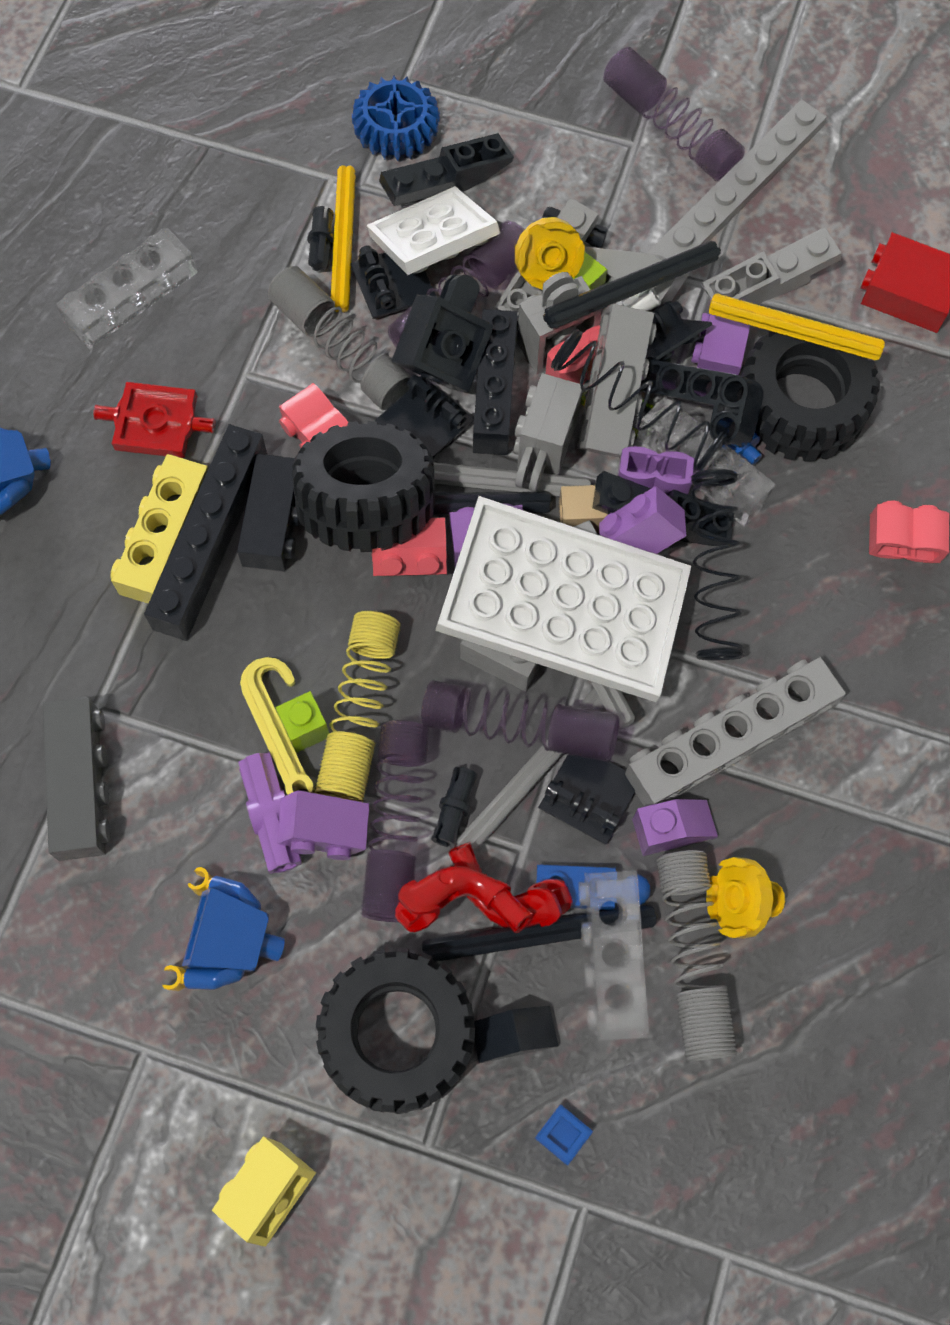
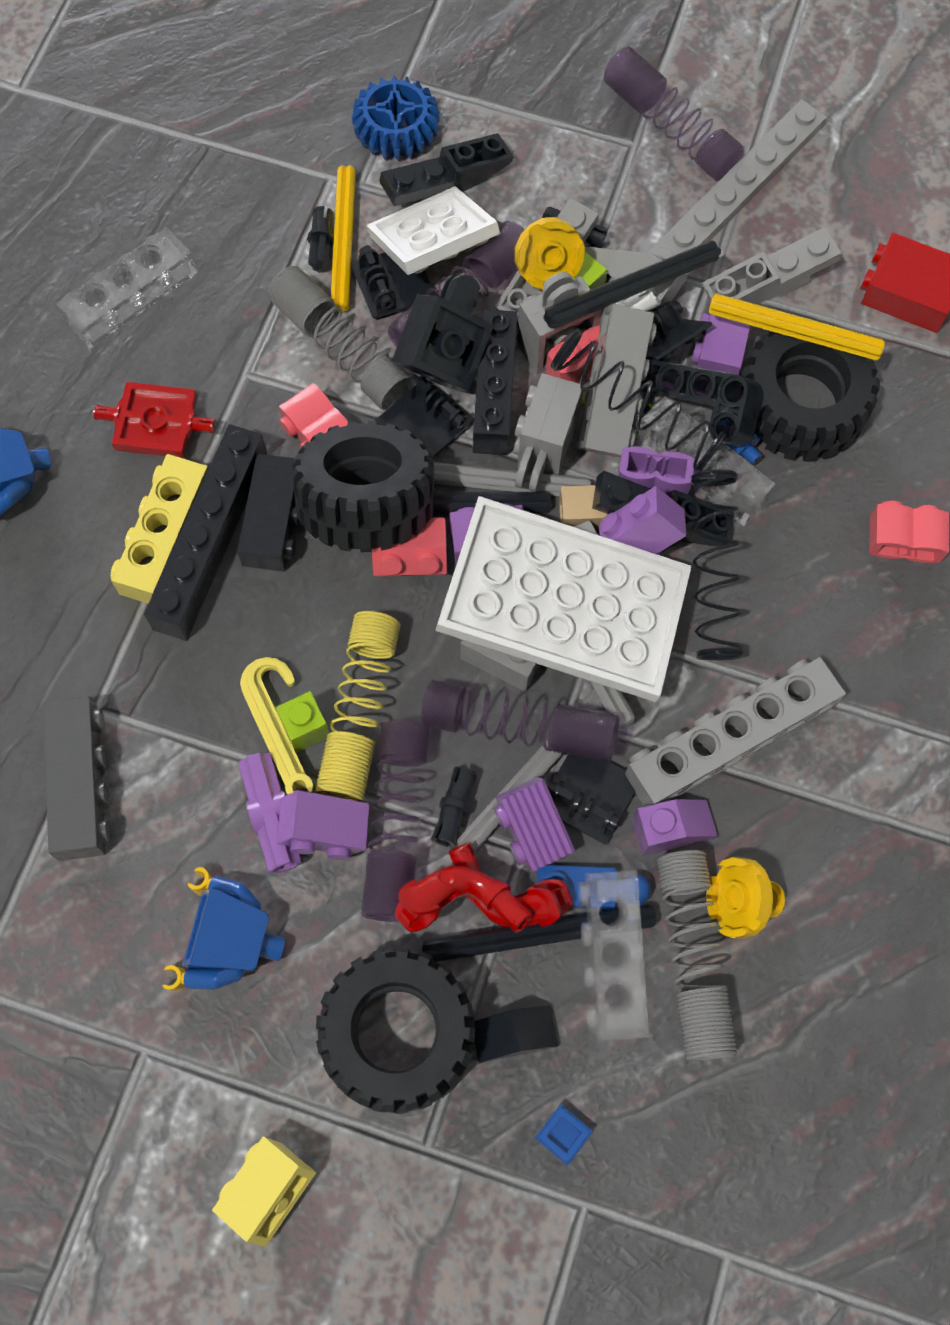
none -> medium lavender brick [494,777,575,871]

